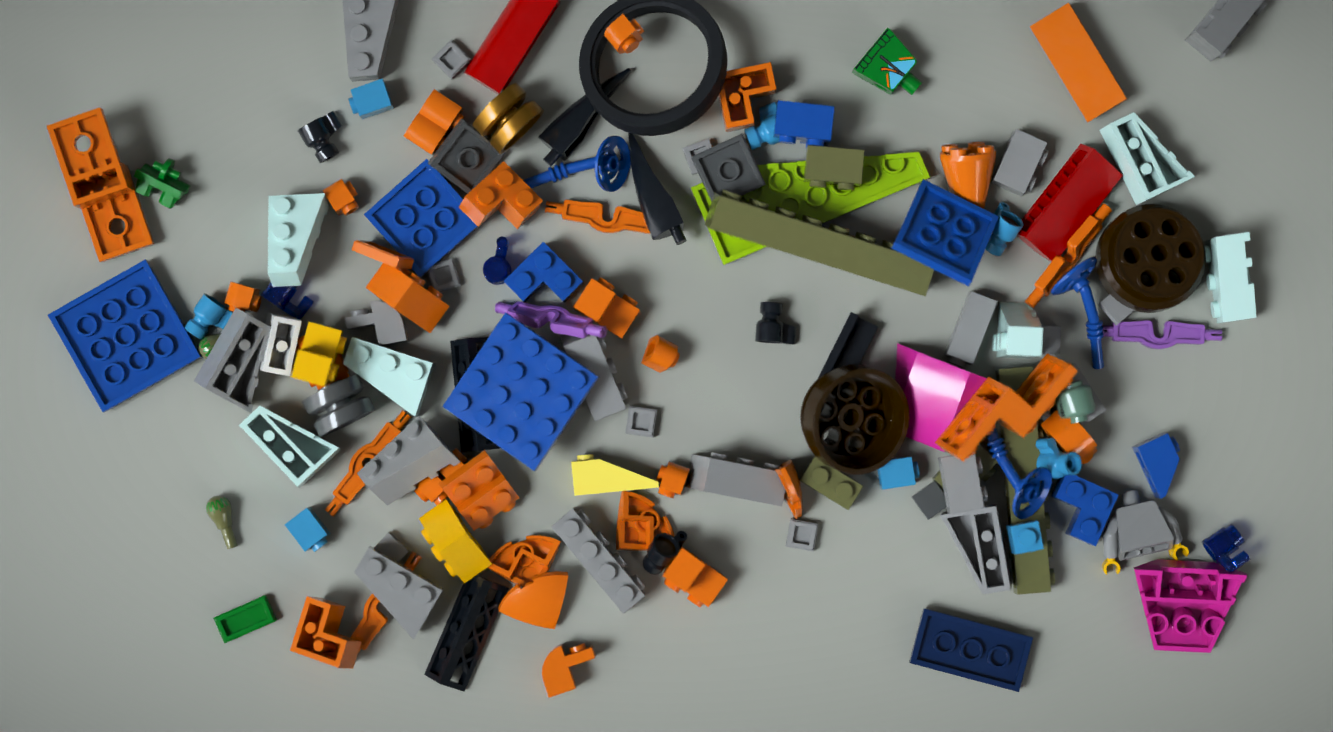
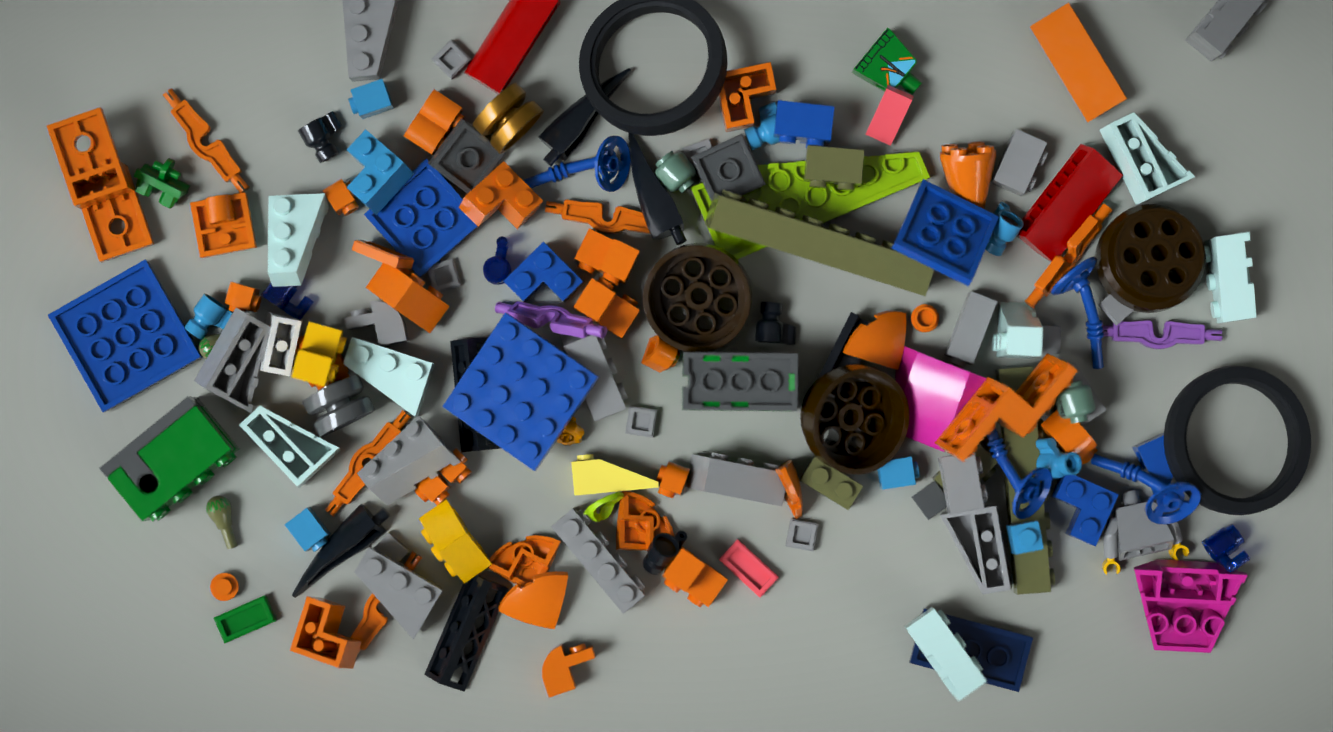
orange plate [439,450,520,531] -> none
orange plate [604,14,644,54] -> none
none -> green piece [99,396,239,522]
none -> orange piece [163,88,250,193]
none -> orange plate [190,192,257,258]
none -> orange plate [210,573,239,601]
none -> black piece [292,504,390,598]
none -> dark azure brick [346,129,414,215]
none -> light orange piece [557,416,584,446]
none -> orange brick [574,228,640,287]
none -> lime piece [584,491,624,522]
none -> dark brown wheel [643,243,752,352]
none -> sand green head [655,151,696,193]
none -> dark grey piece [682,352,798,412]
none -> coral tile [719,539,779,597]
none -> orange brick [842,310,906,370]
none -> coral tile [865,85,914,146]
none -> light aqua wedge [904,607,987,701]
none -> orange plate [911,304,939,332]
none -> blue dish [1091,454,1201,524]
none -> black tyre [1164,366,1311,515]

